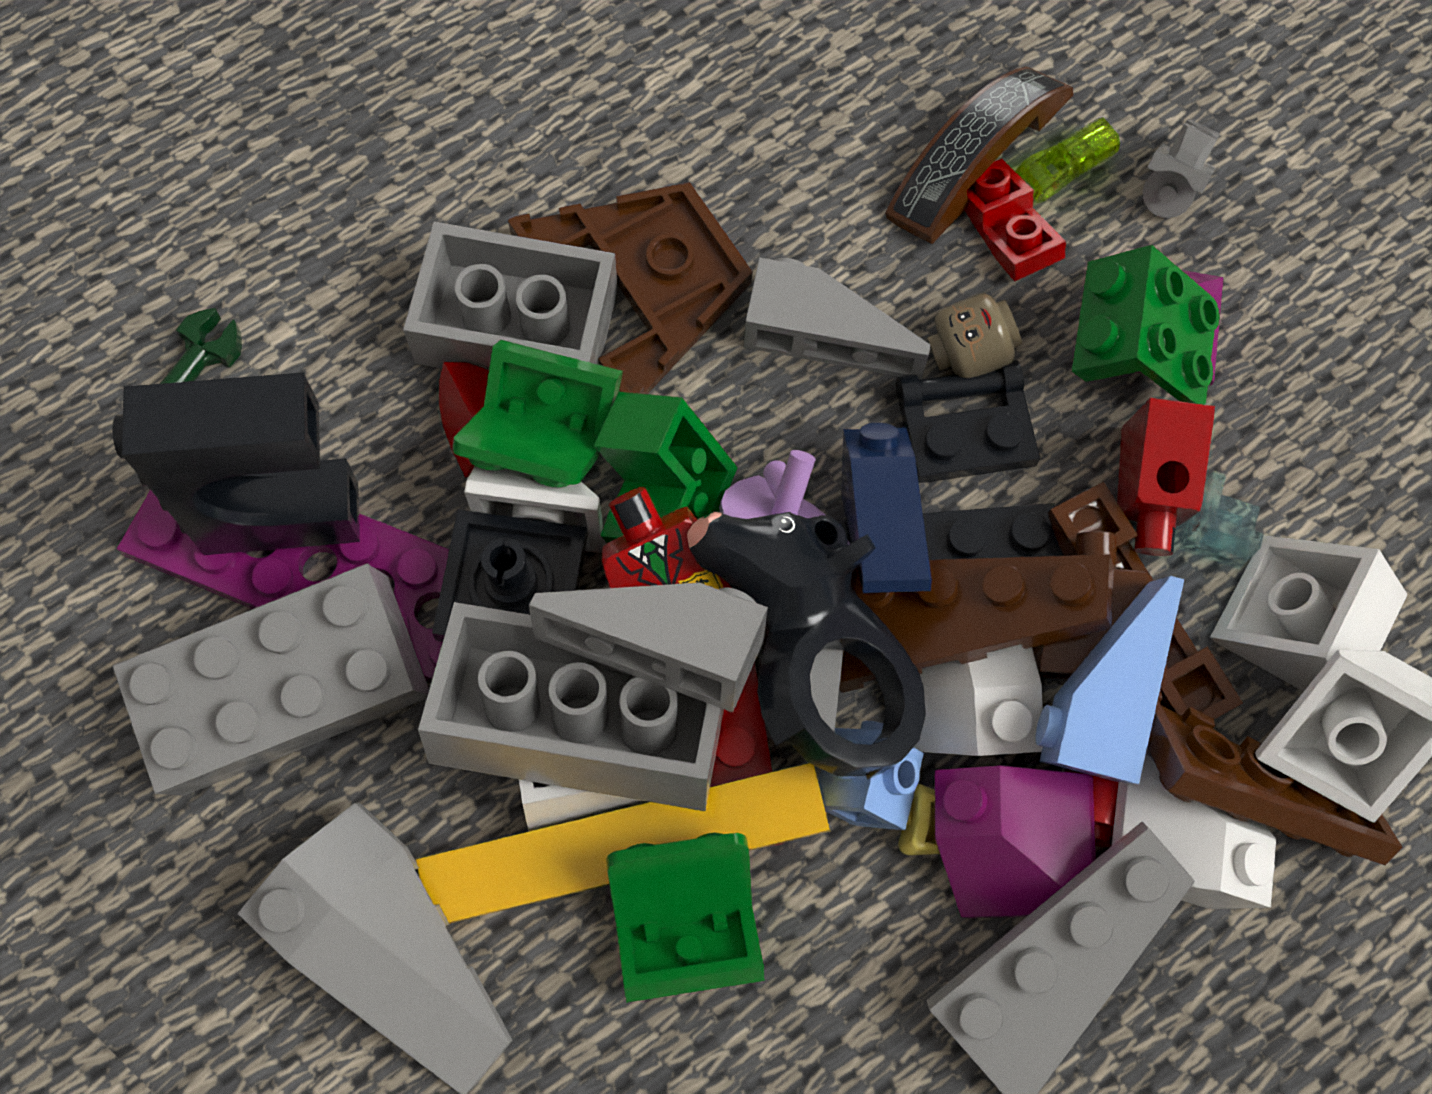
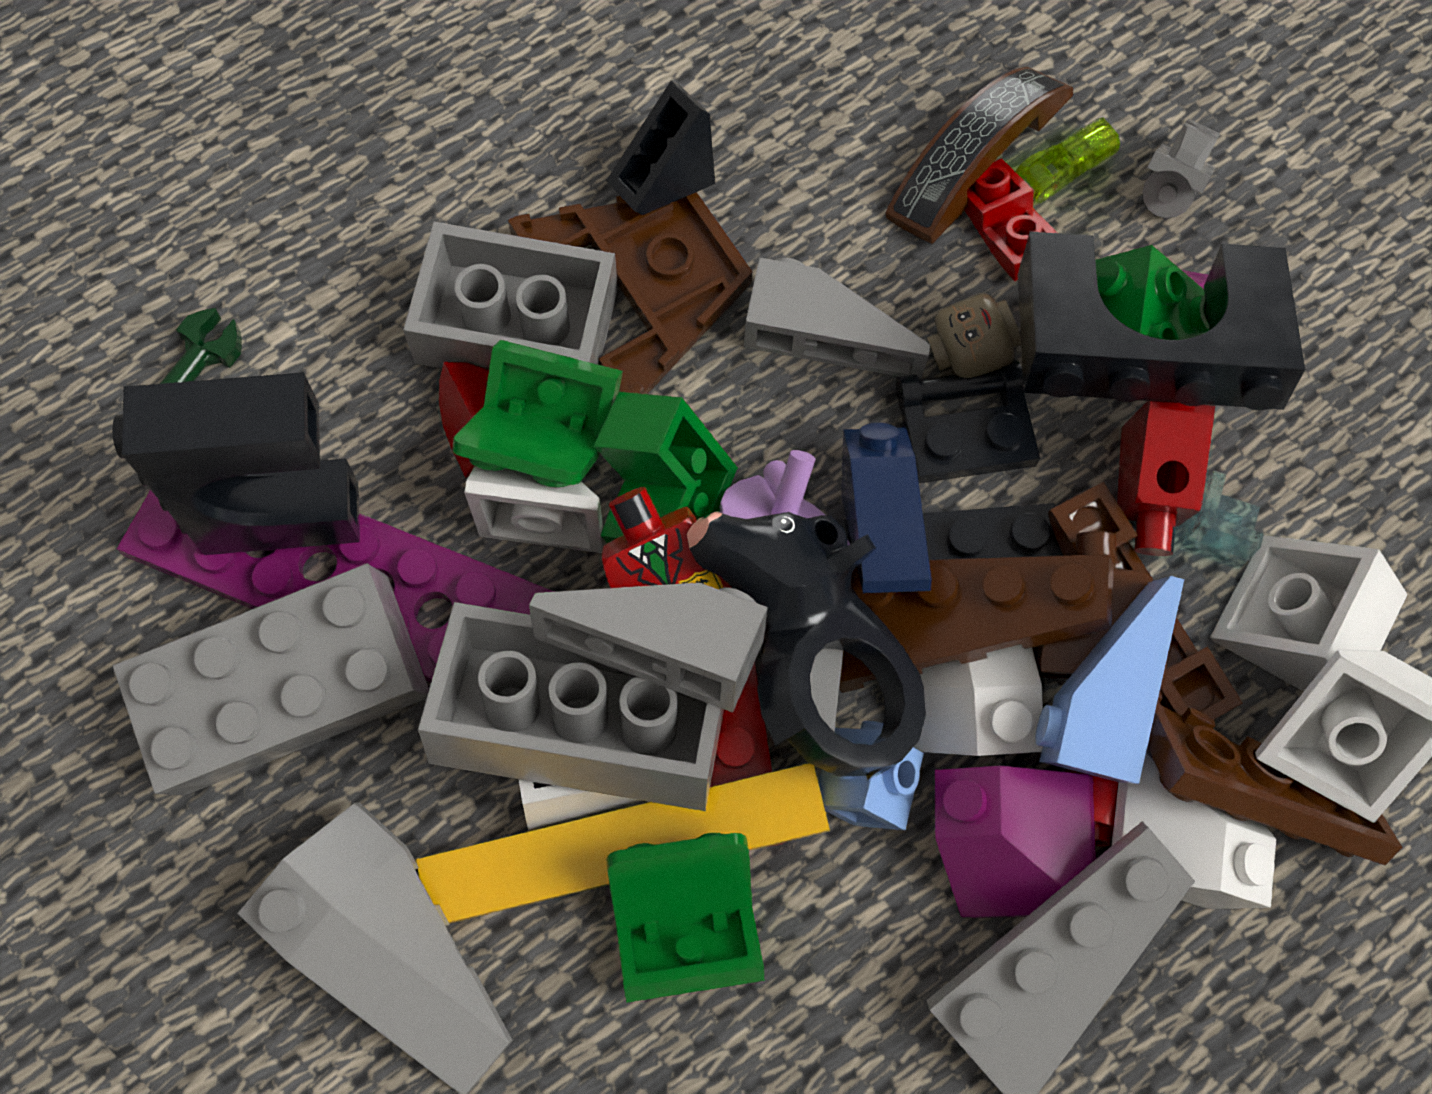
black plate [432,509,588,642] -> none
light yellow piece [898,784,940,855] -> none
none -> black slope [606,80,715,215]
none -> black arch [1018,231,1305,410]

